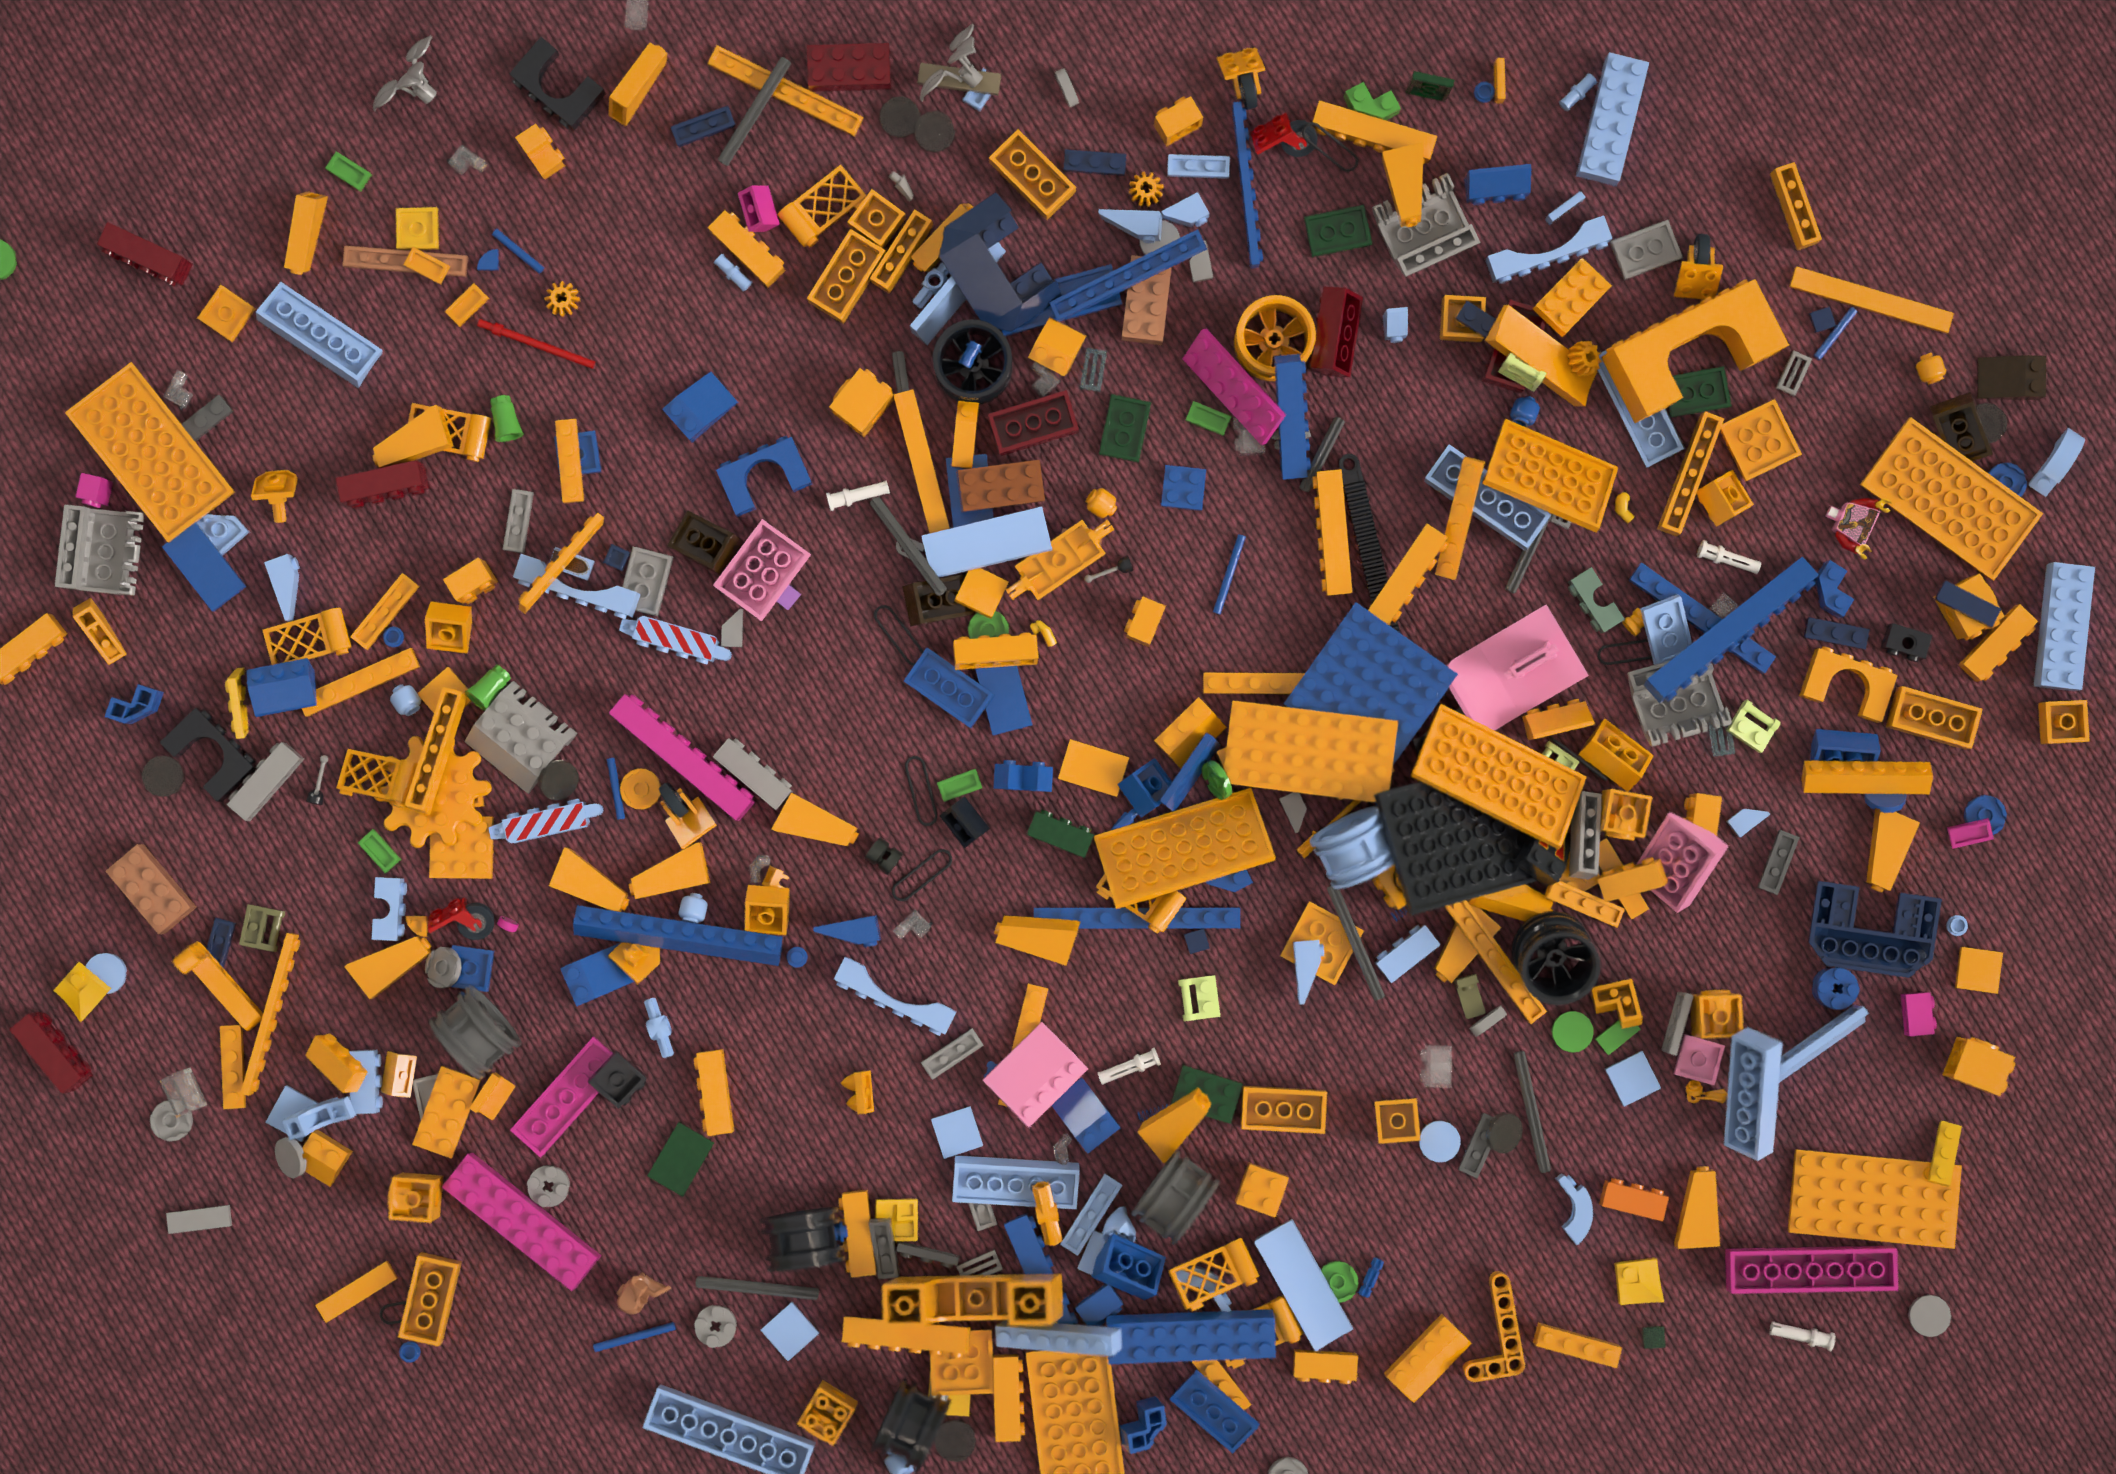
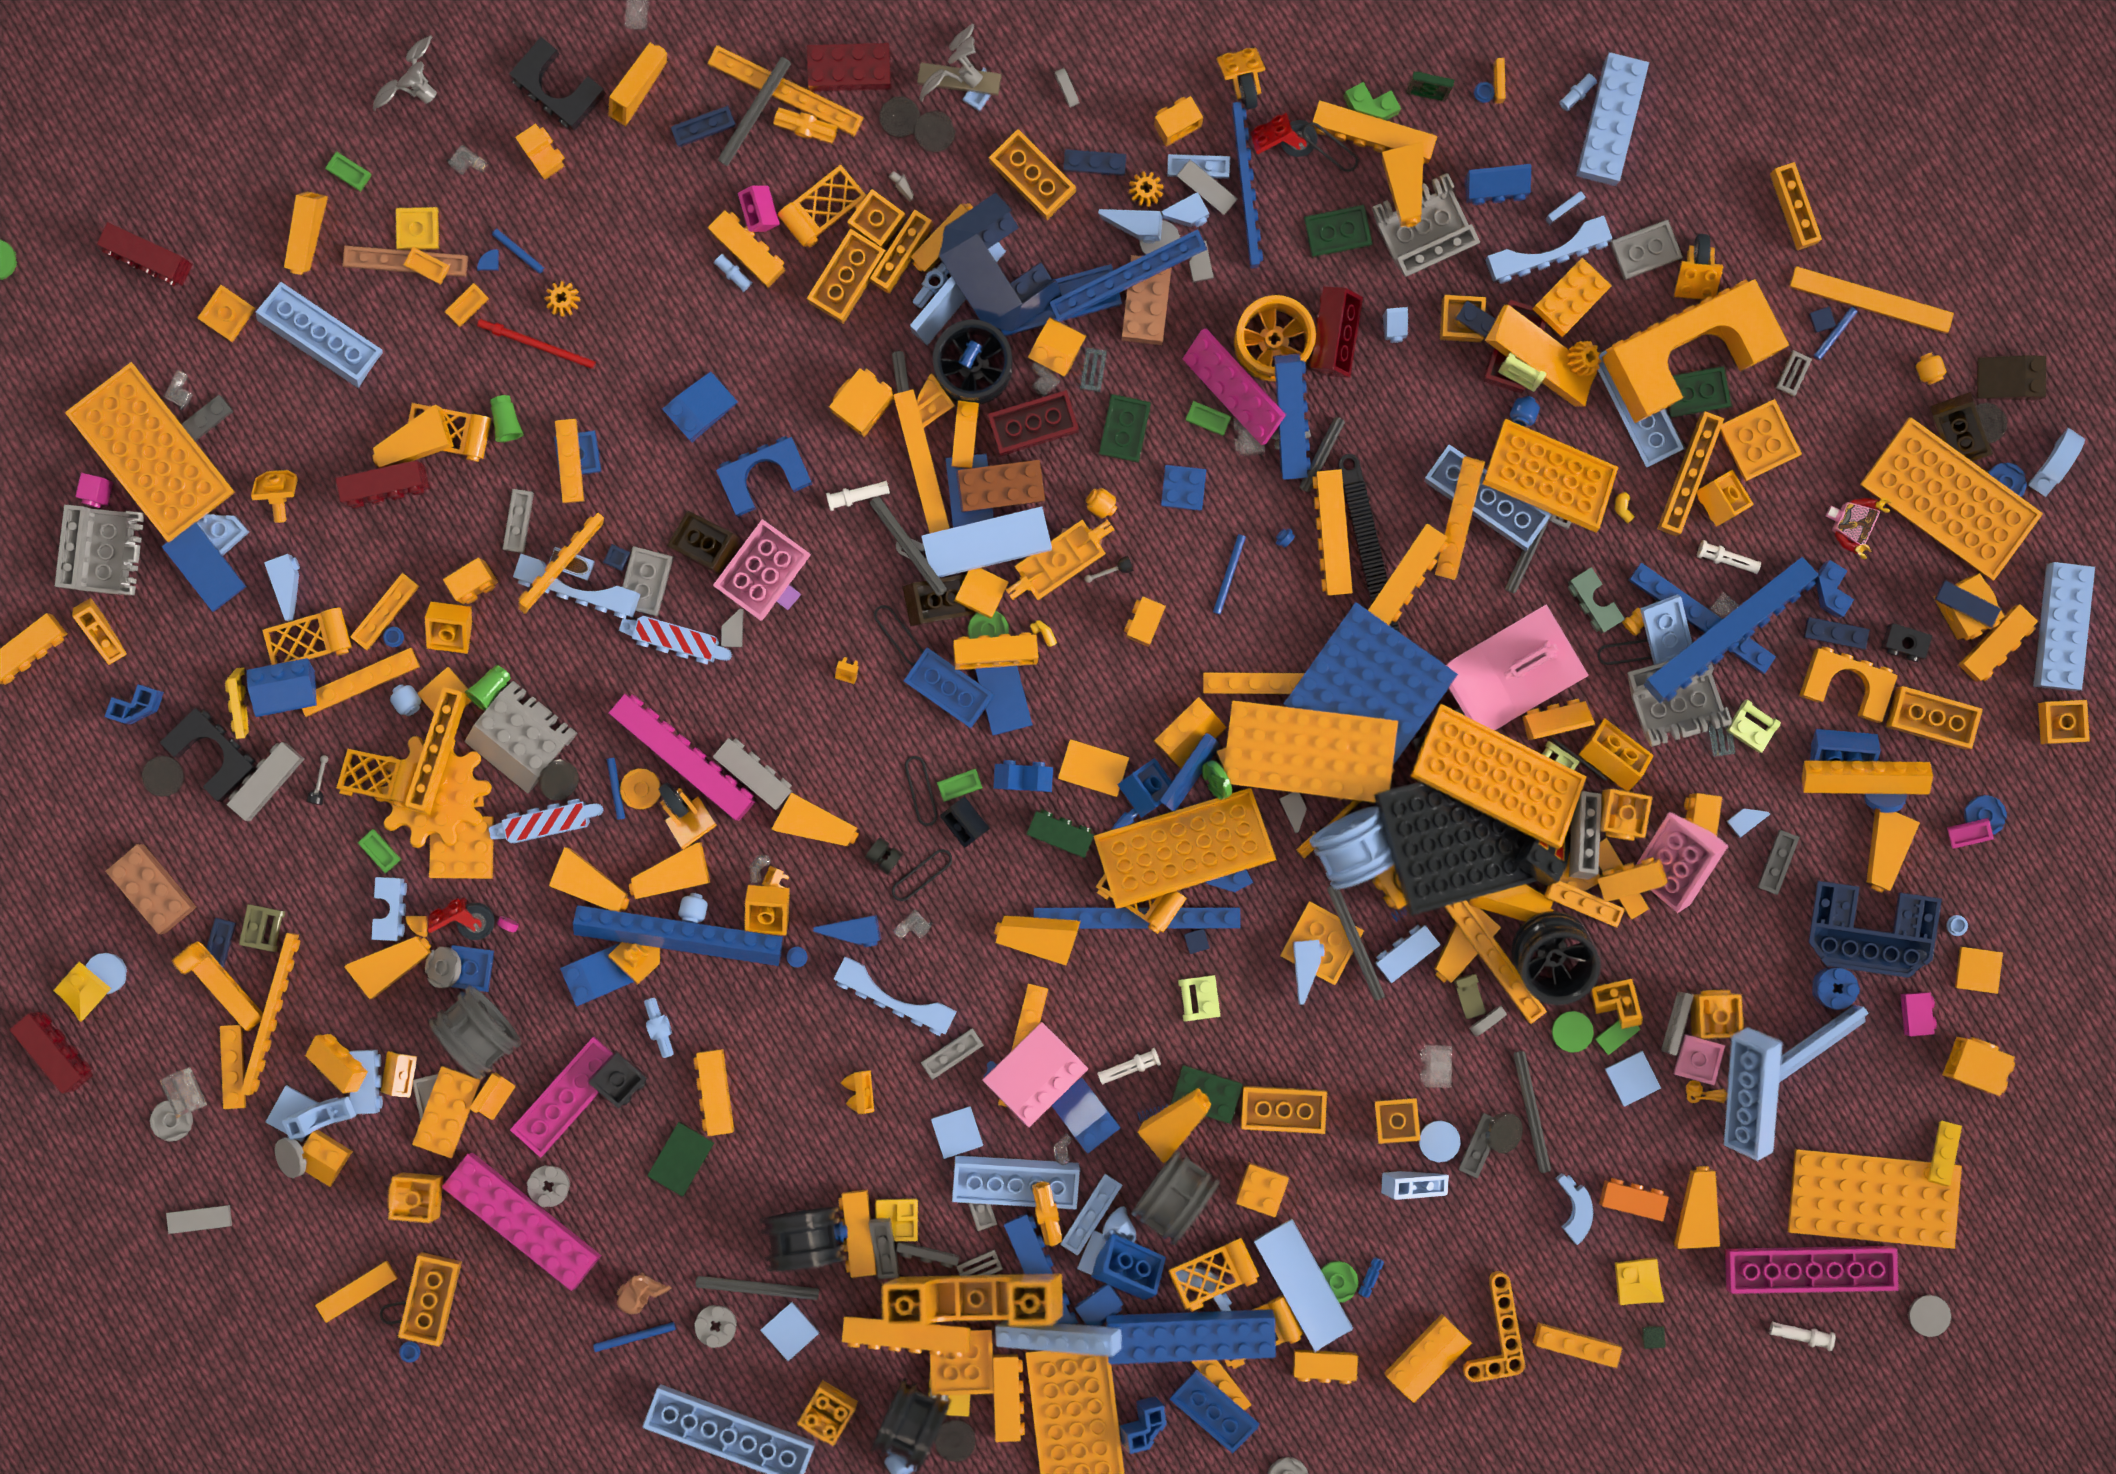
none -> light orange piece [773,108,838,144]
none -> light orange tile [835,657,859,684]
none -> light orange wing [916,373,955,428]
none -> light grey tile [1177,159,1237,215]
none -> blue plate [1276,528,1295,548]
none -> light blue slope [1381,1171,1449,1200]

